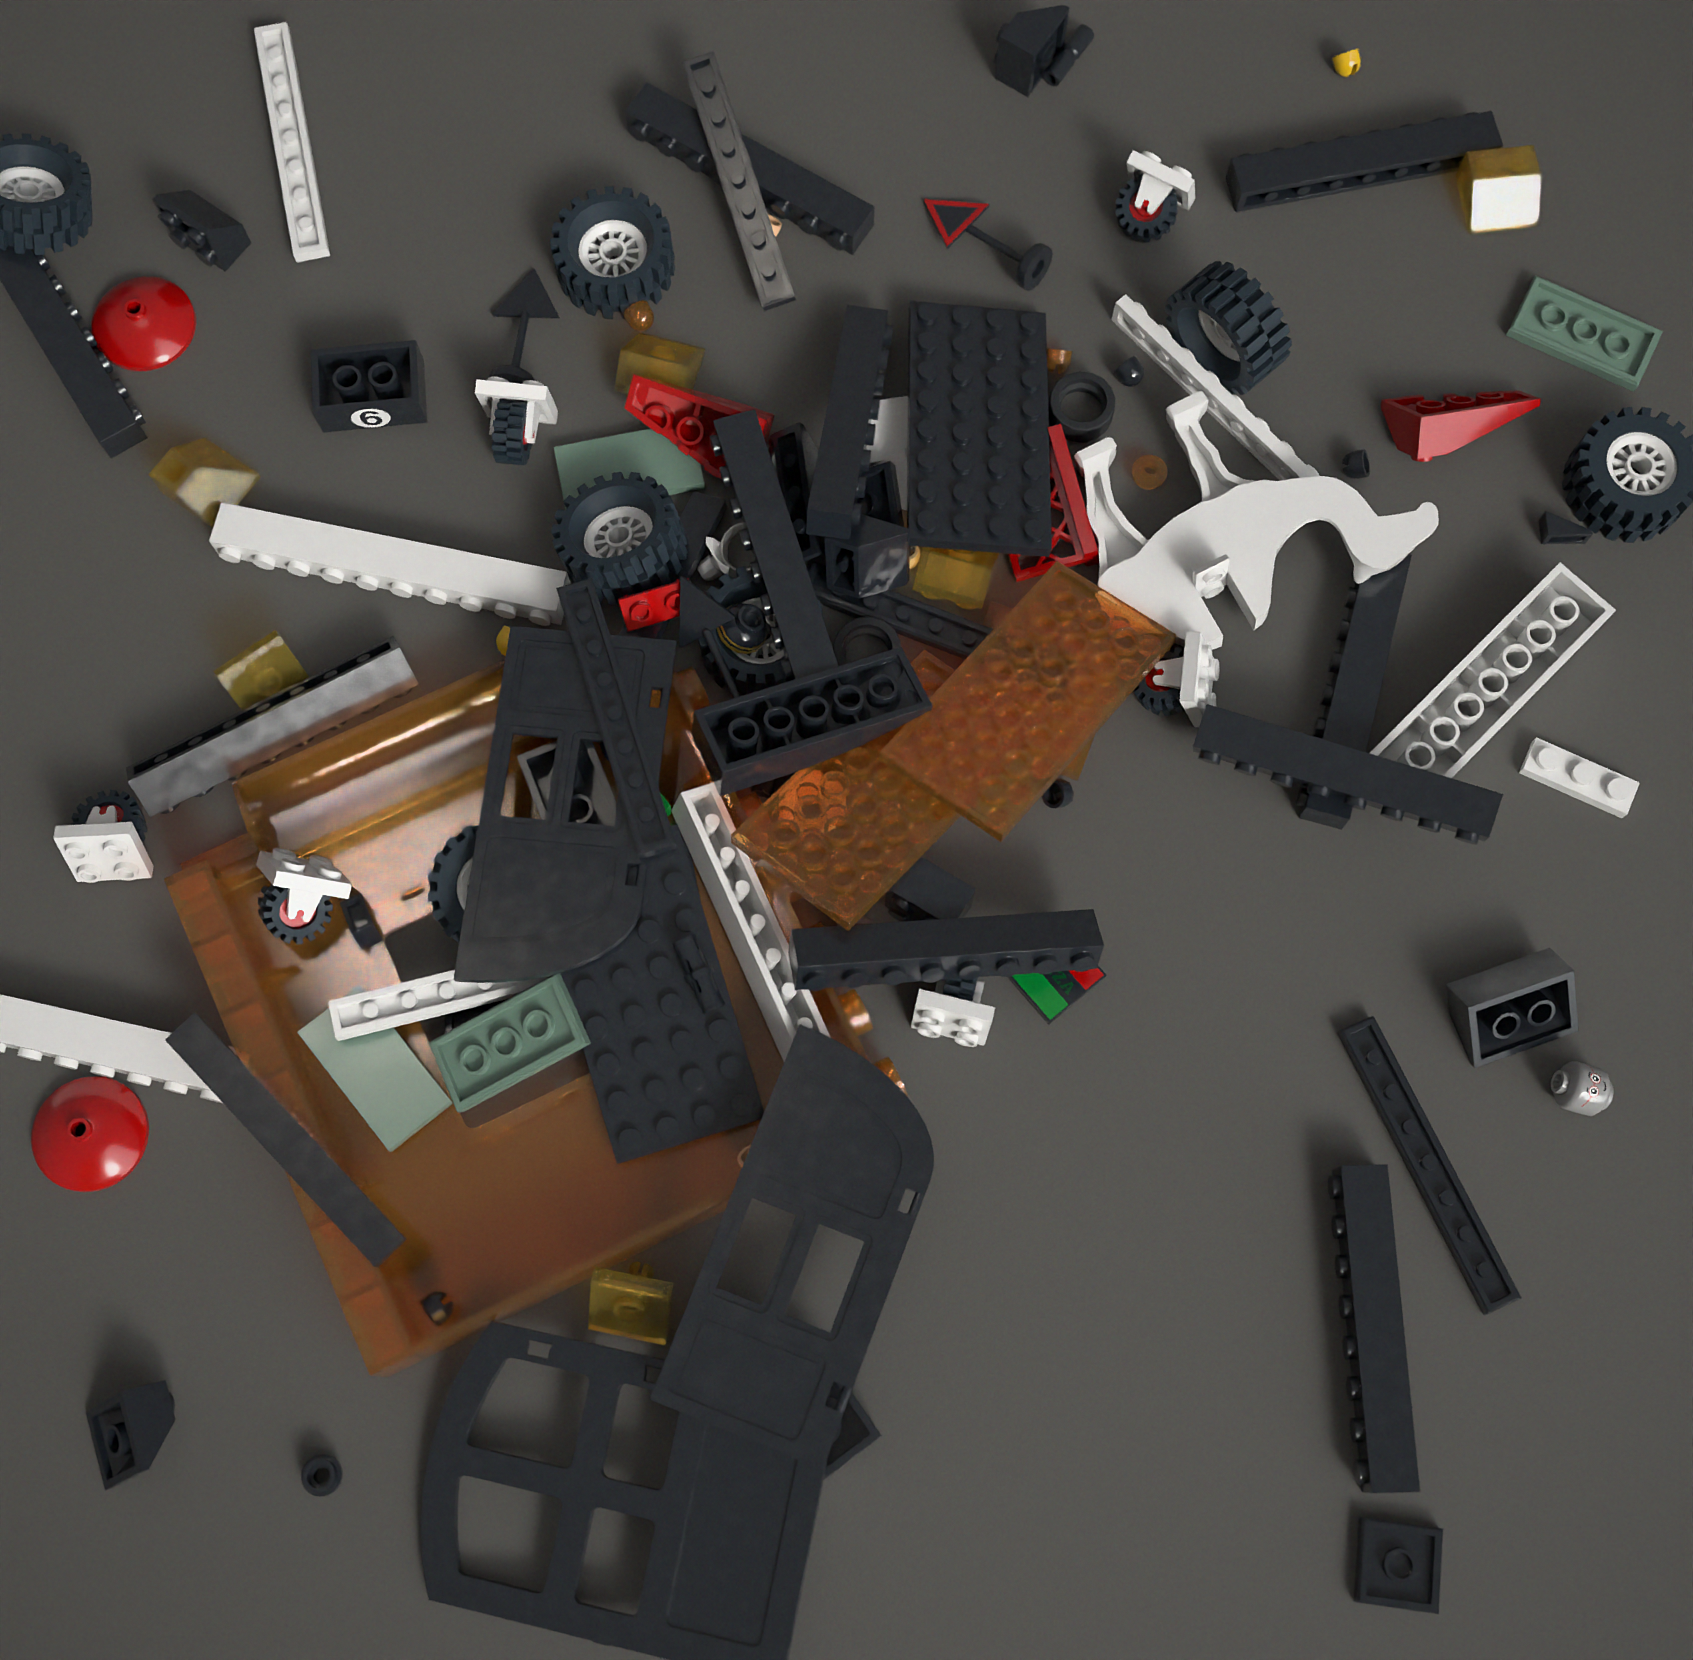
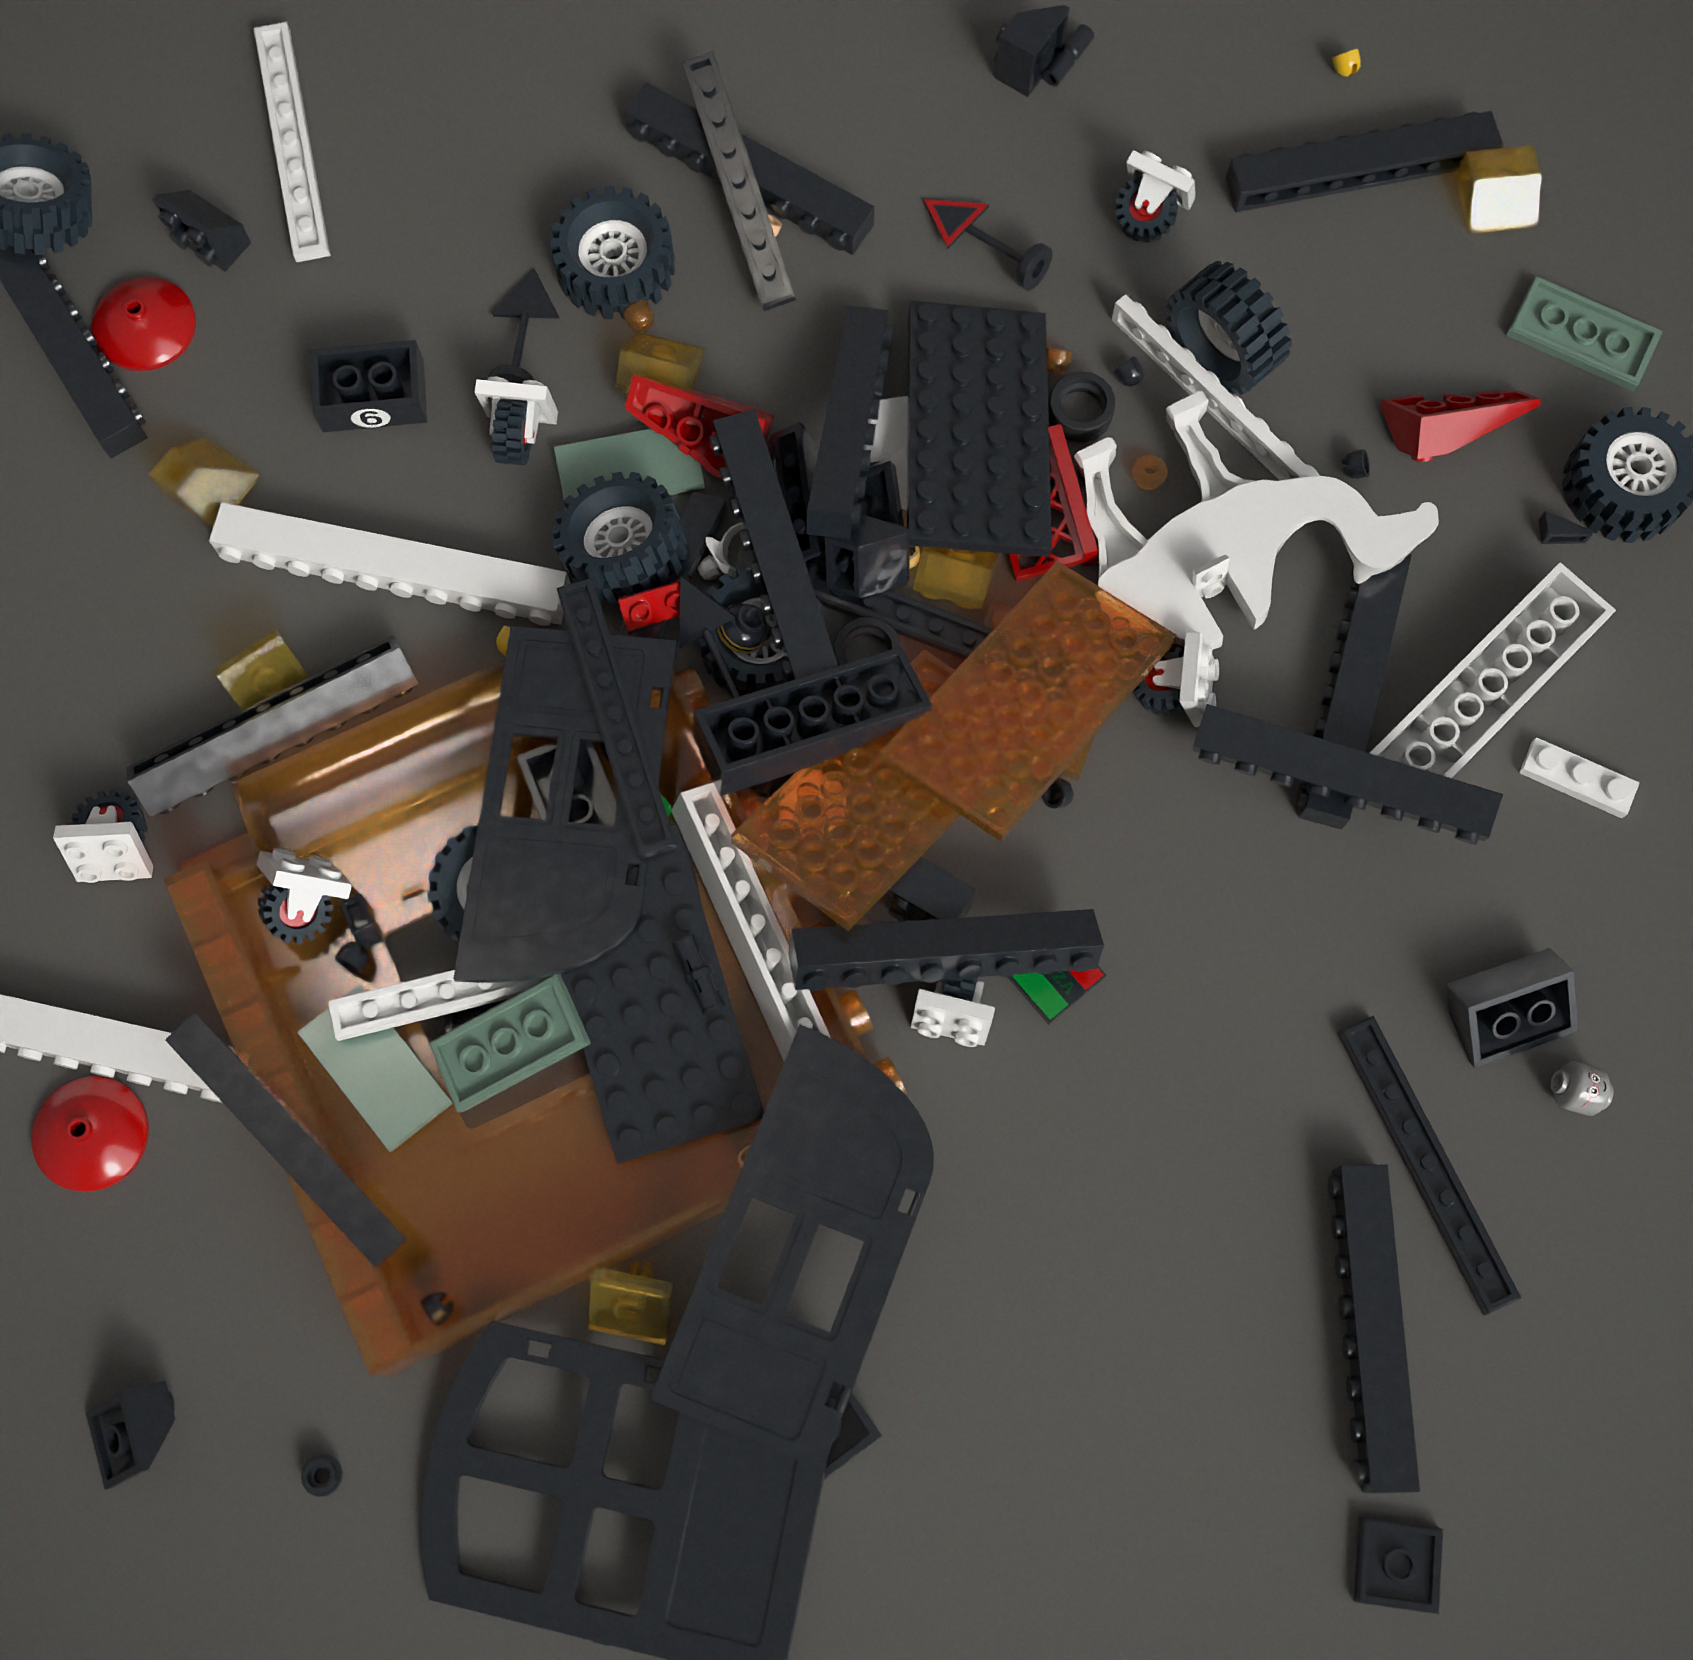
none -> black hinge [334,941,369,974]

